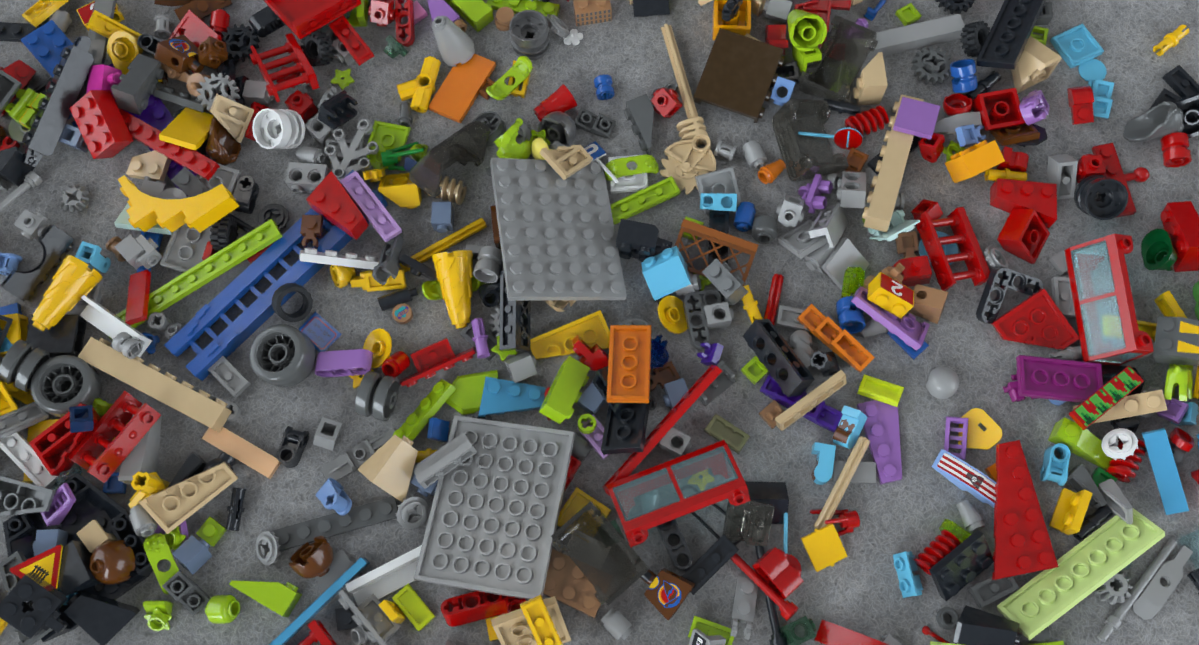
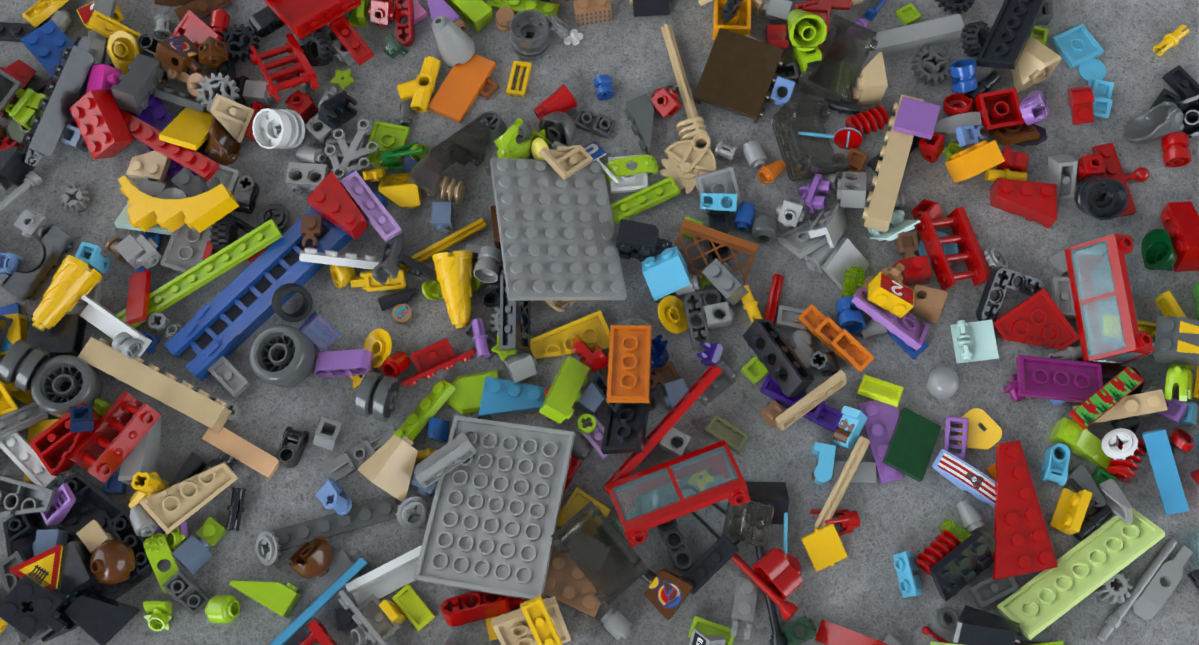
lime piece [486,56,533,100] -> none
red slope [997,208,1050,264] -> none
none -> dark green tile [882,408,941,482]
none -> light aqua hinge [950,320,999,364]

